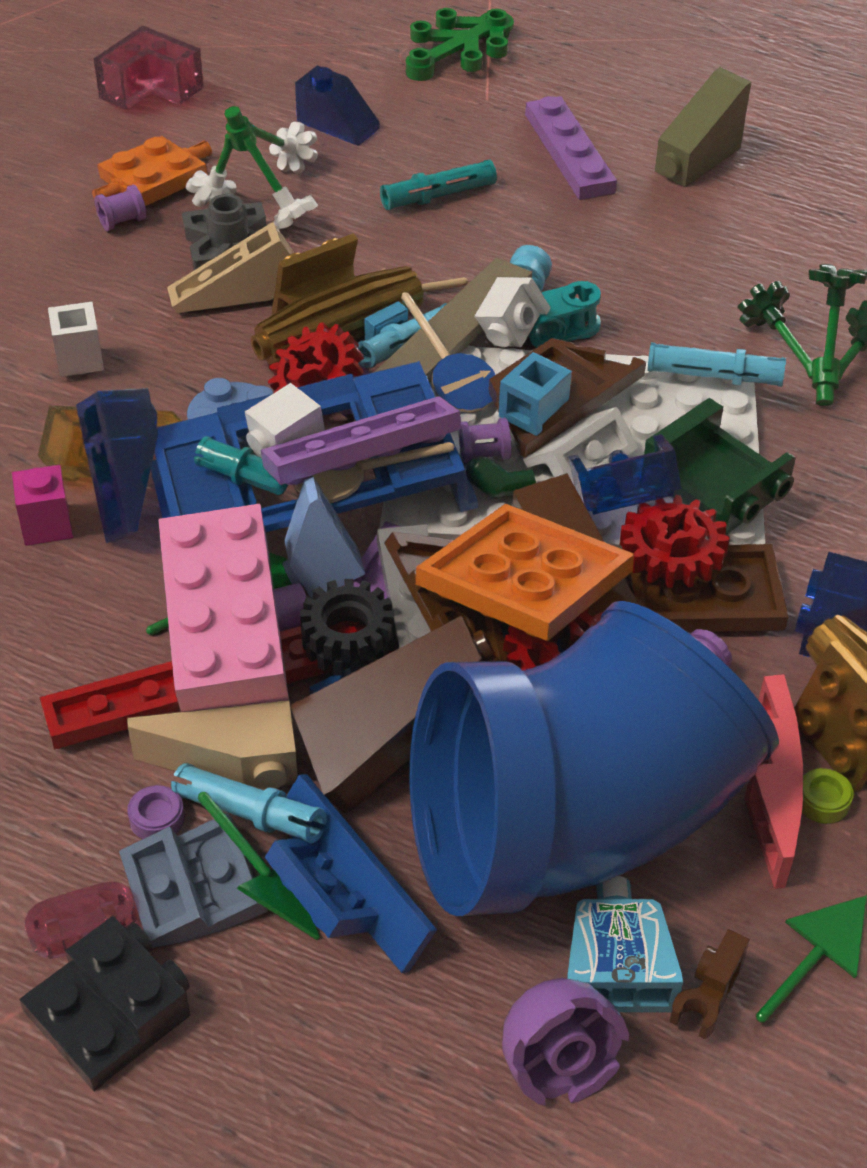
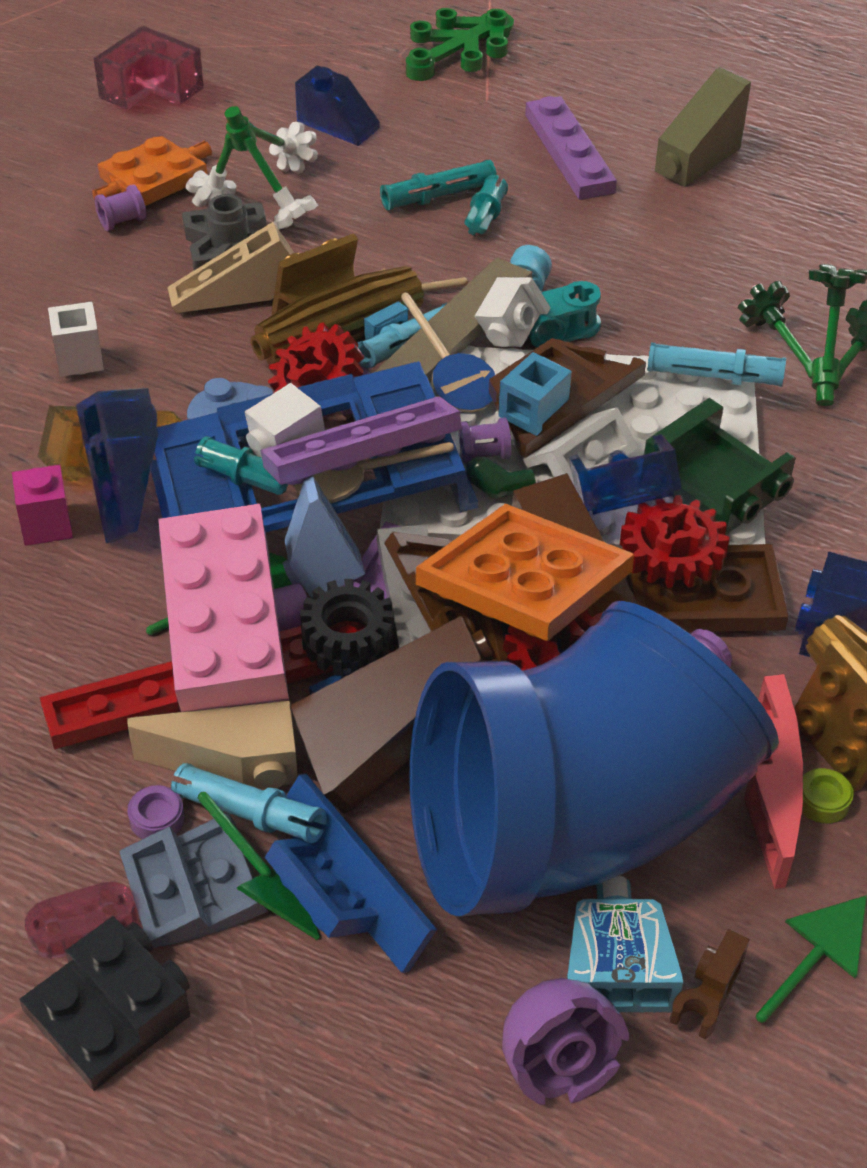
none -> teal axle [464,175,508,236]

